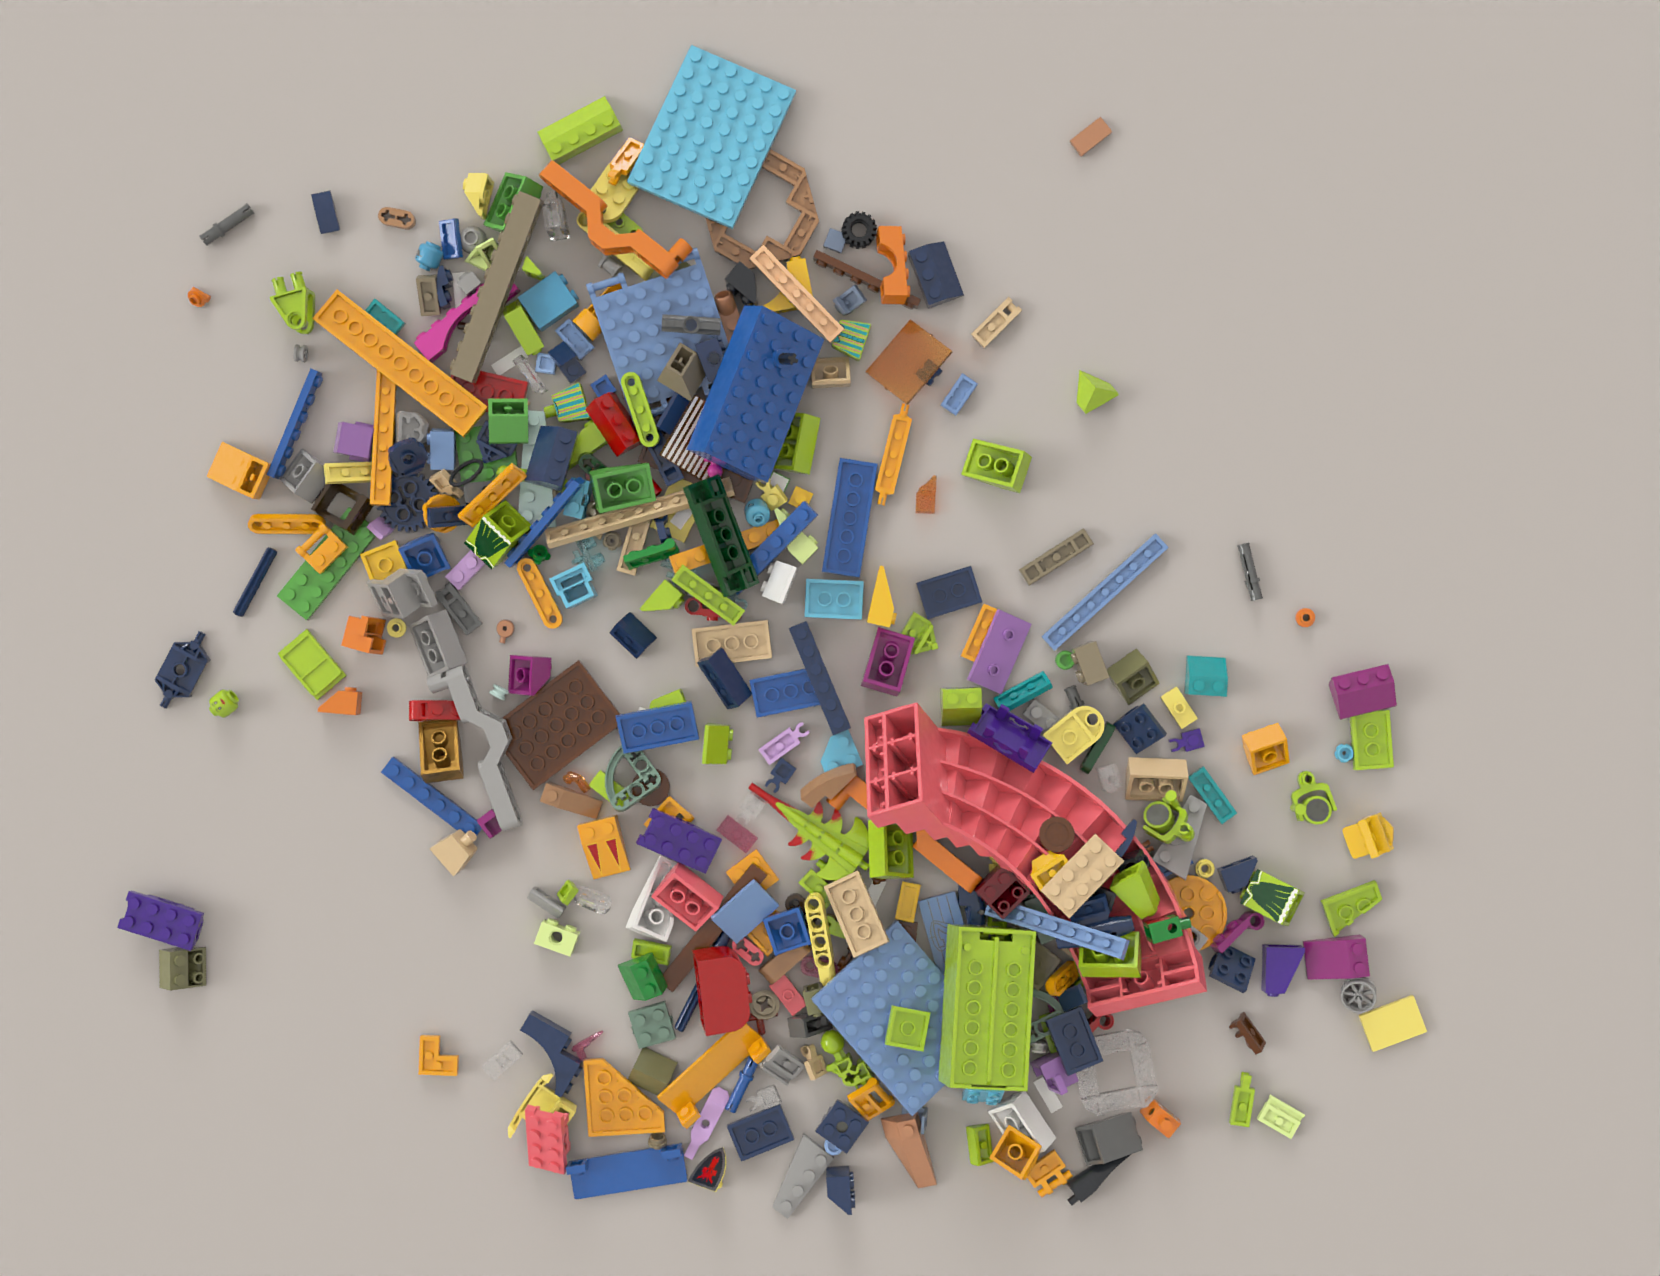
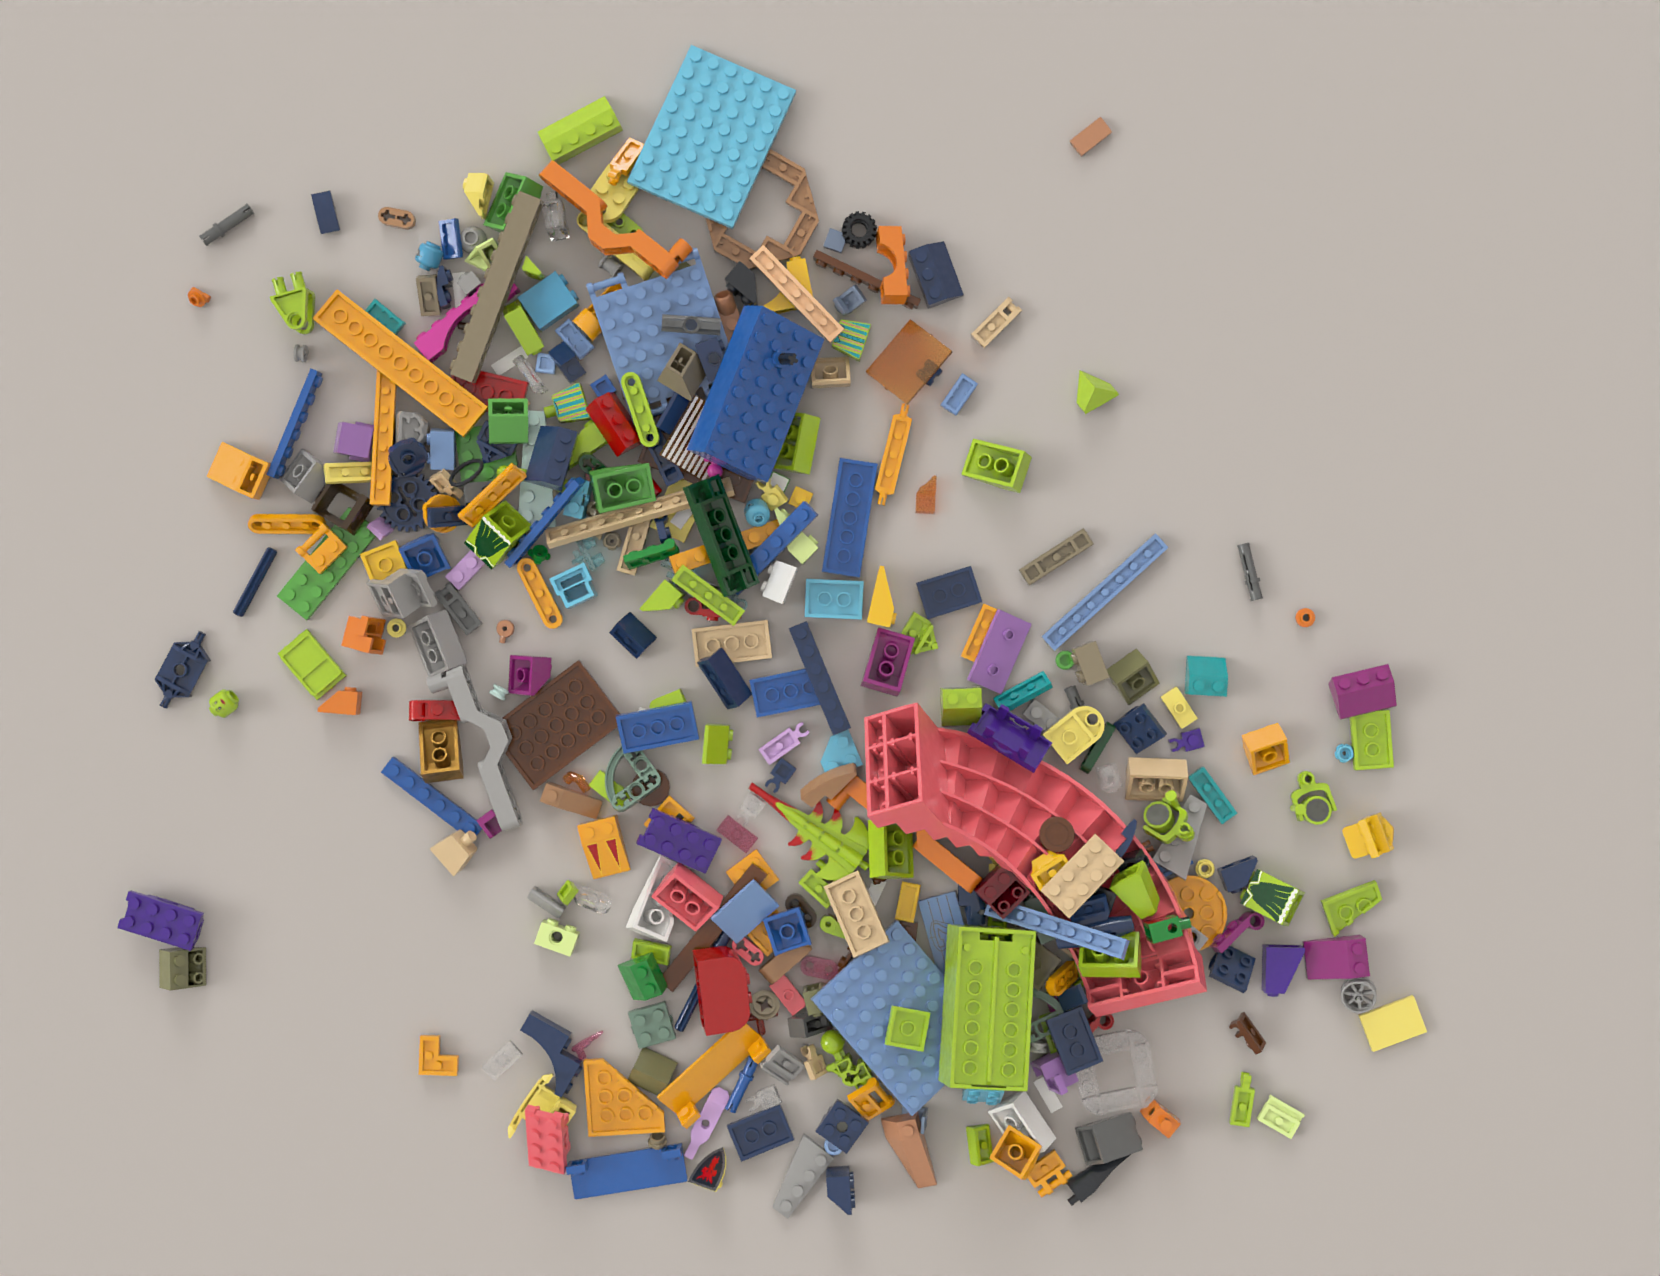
light yellow piece [805,892,836,986] -> none

